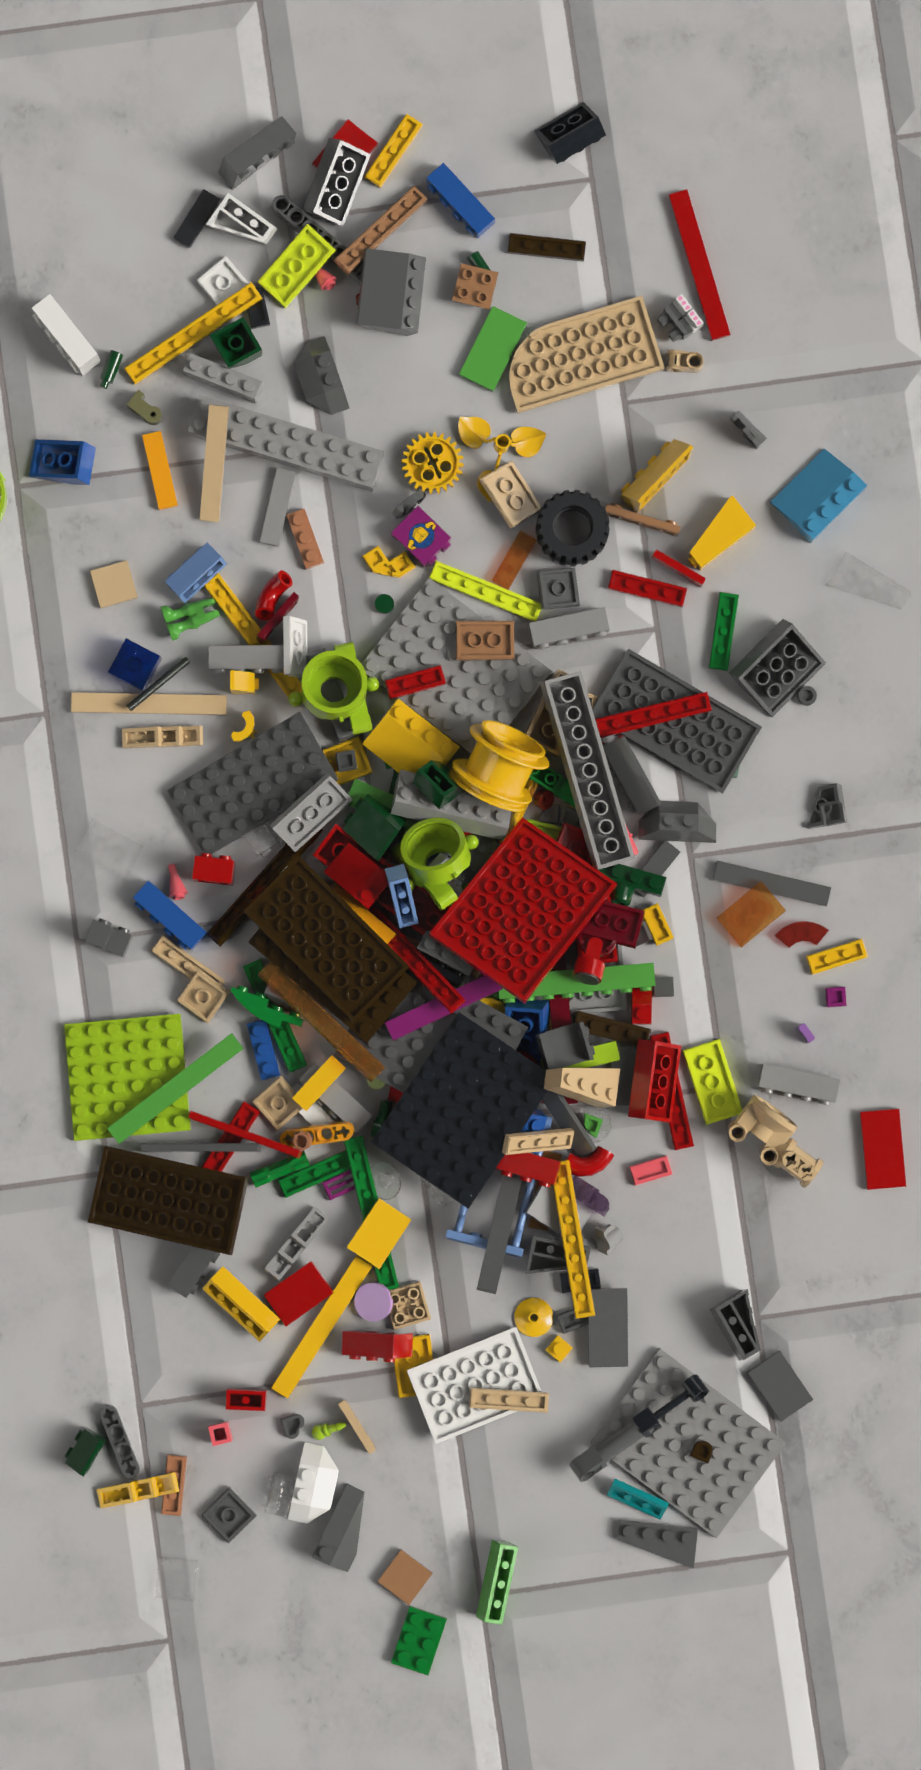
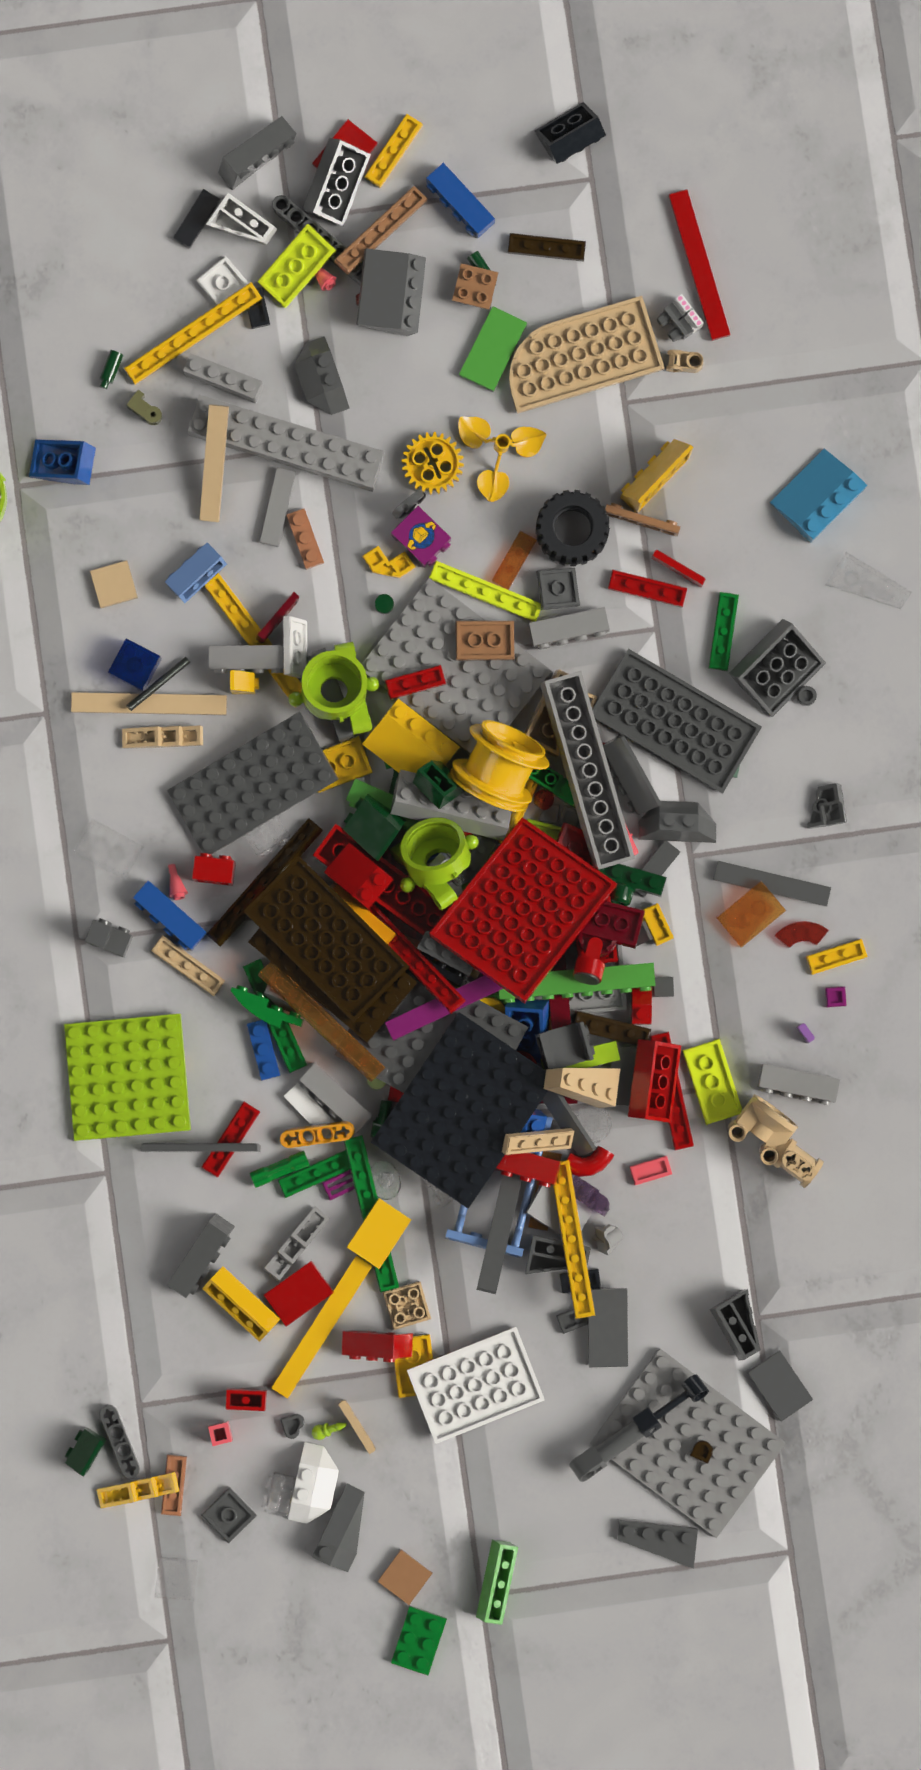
white brick [32,294,101,376] -> none
dark brown plate [88,1146,249,1255] -> none
bright green tile [107,1033,244,1144] -> none
light orange tile [142,431,178,511] -> none
bright green piece [160,598,220,641] -> none
tan tile [177,969,230,1023] -> none
red tile [188,1111,303,1158] -> none
dark green slope [210,317,262,369] -> none
yellow piece [231,710,258,742] -> none
tan tile [252,1076,303,1131] -> none
red cylinder [255,570,293,621] -> none
light grey plate [270,773,353,852] -> none
yellow tile [292,1055,346,1111] -> none
nougat tile [292,1131,312,1151] -> none
dark grey tile [335,750,358,773] -> none
lavender tile [354,1282,393,1322] -> none
medium blue brick [385,864,419,928] -> none
tan tile [469,1388,549,1413] -> none
tan tile [479,461,542,529] -> none
yellow dish [514,1298,553,1337] -> none
yellow plate [545,1335,573,1363] -> none
bright green tile [583,1113,603,1138] -> none
red tile [595,692,712,738] -> none
teal plate [607,1479,668,1520] -> none
yellow slope [688,495,756,570] -> none
dark grey slope [730,411,767,449] -> none
red tile [860,1109,907,1190] -> none

